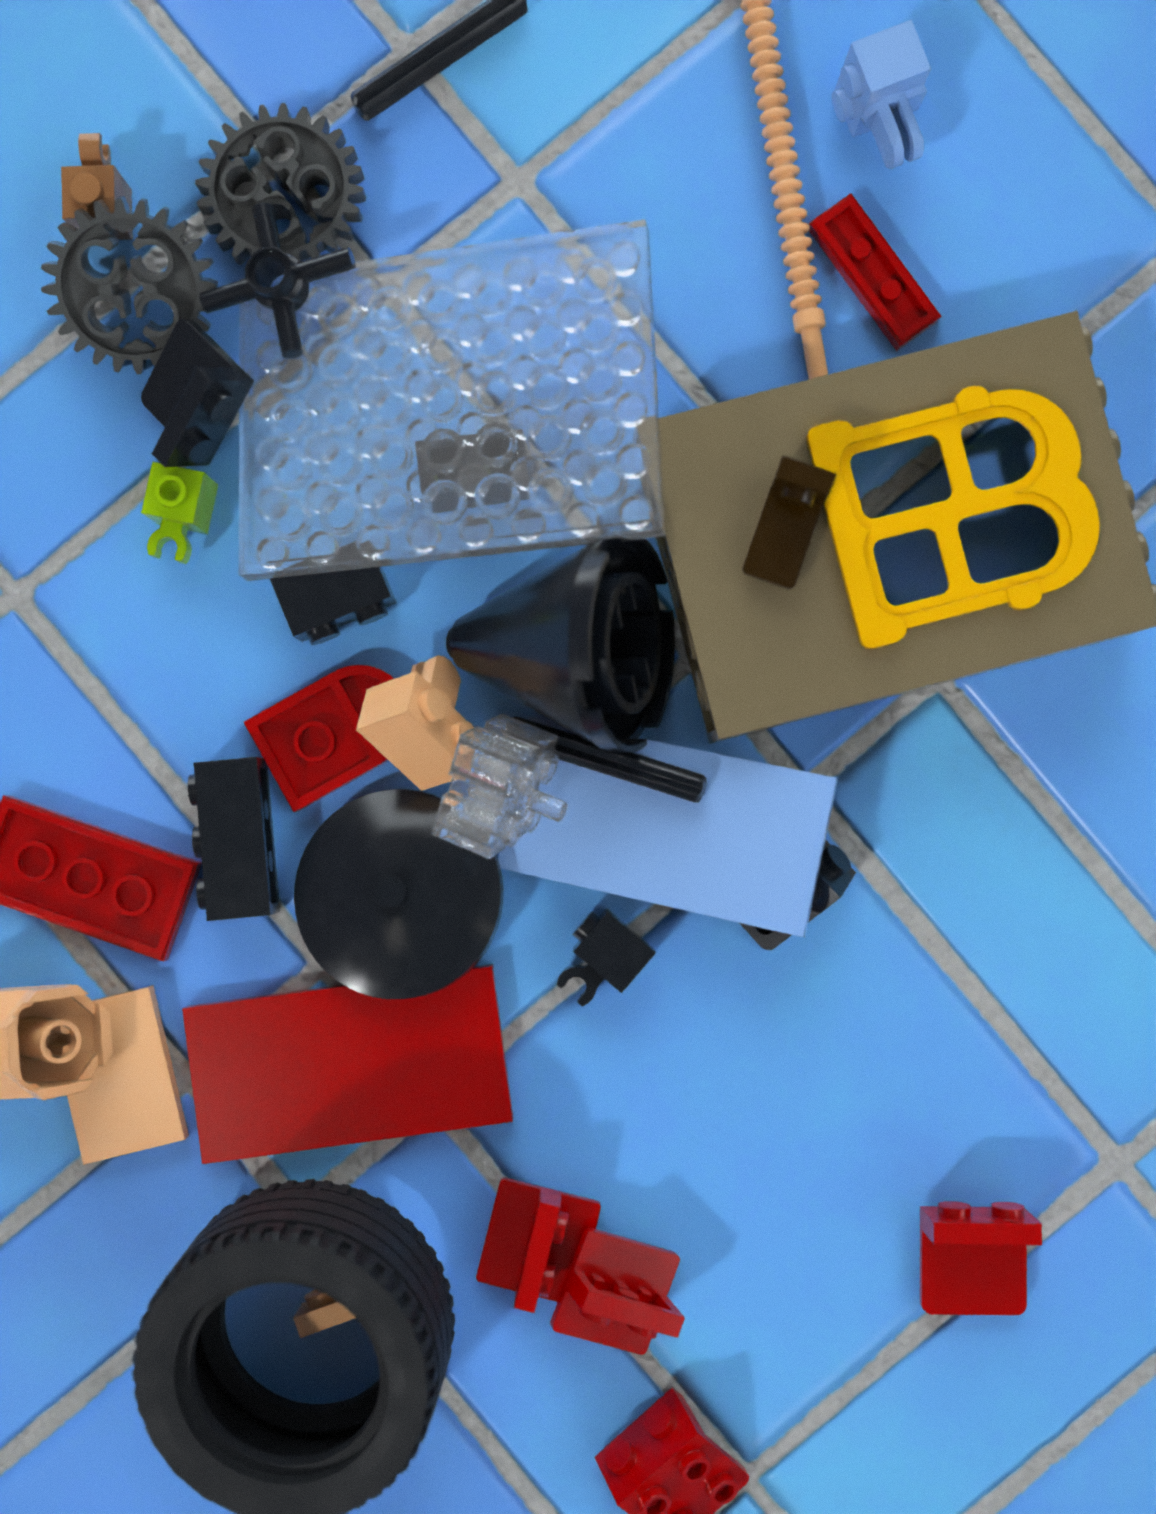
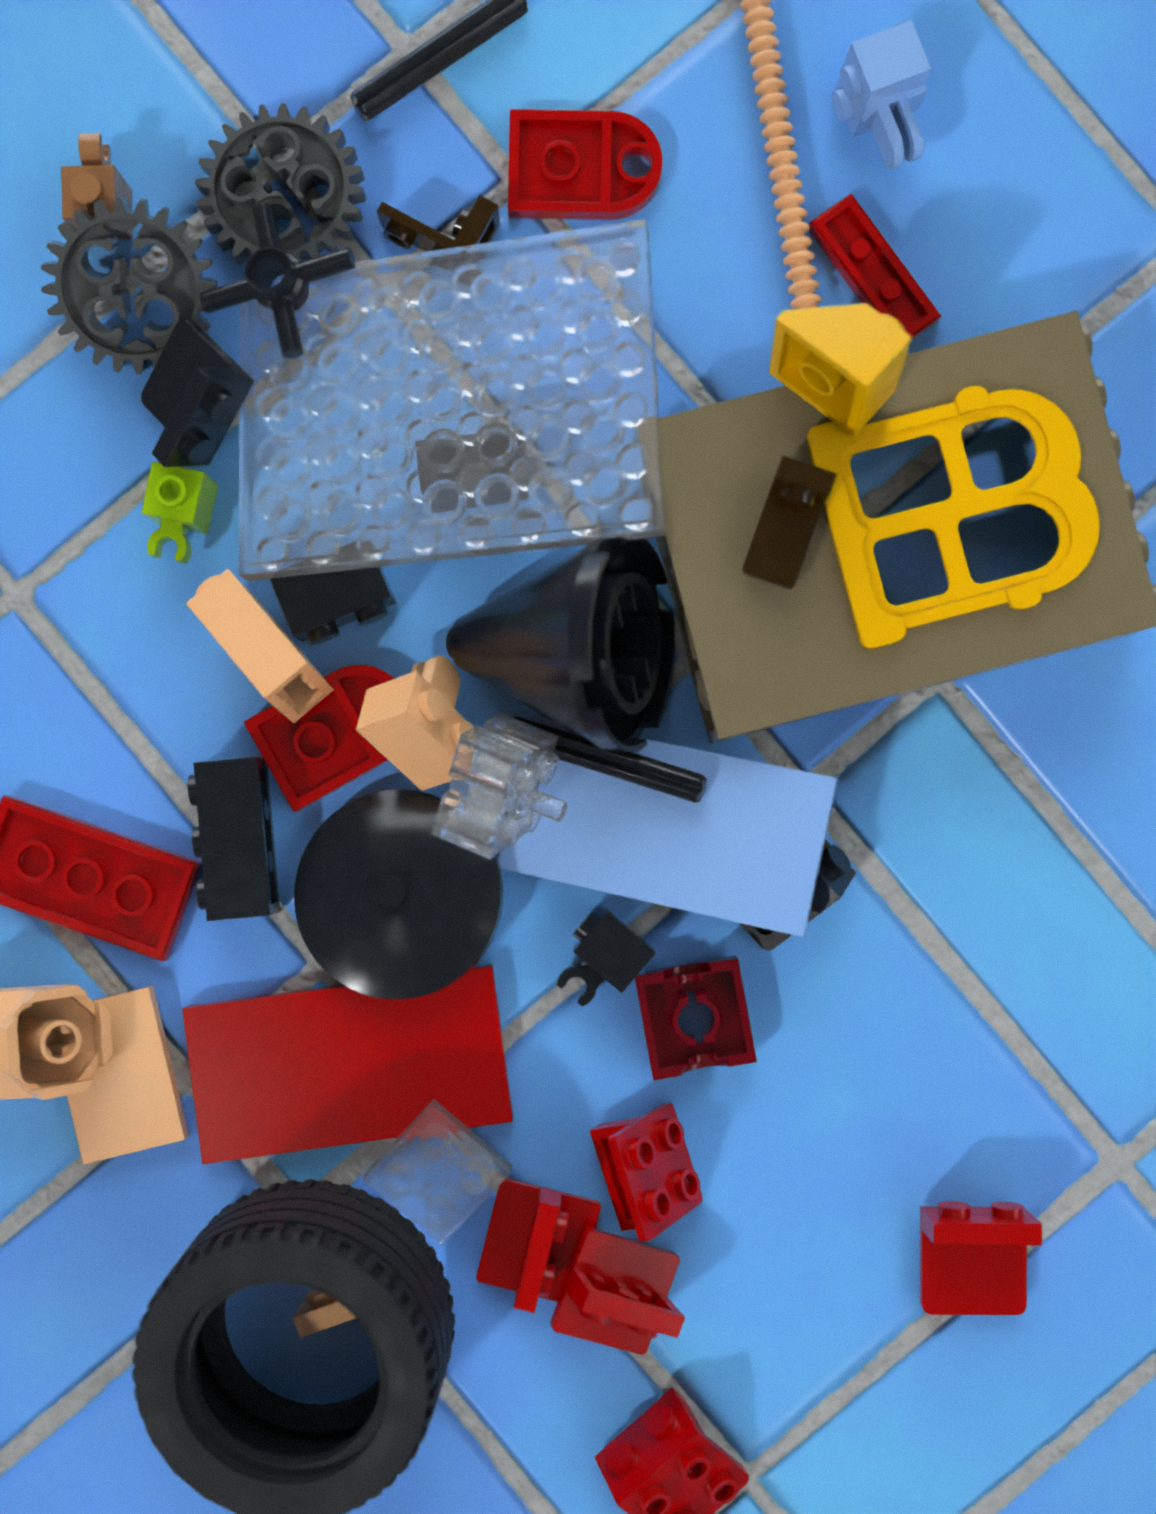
none -> light nougat brick [186,569,334,723]
none -> clear tile [363,1099,512,1246]
none -> dark brown bracket [376,195,500,276]
none -> red tile [508,109,663,220]
none -> red bracket [590,1103,703,1241]
none -> dark red brick [635,955,757,1081]
none -> yellow slope [769,303,912,437]

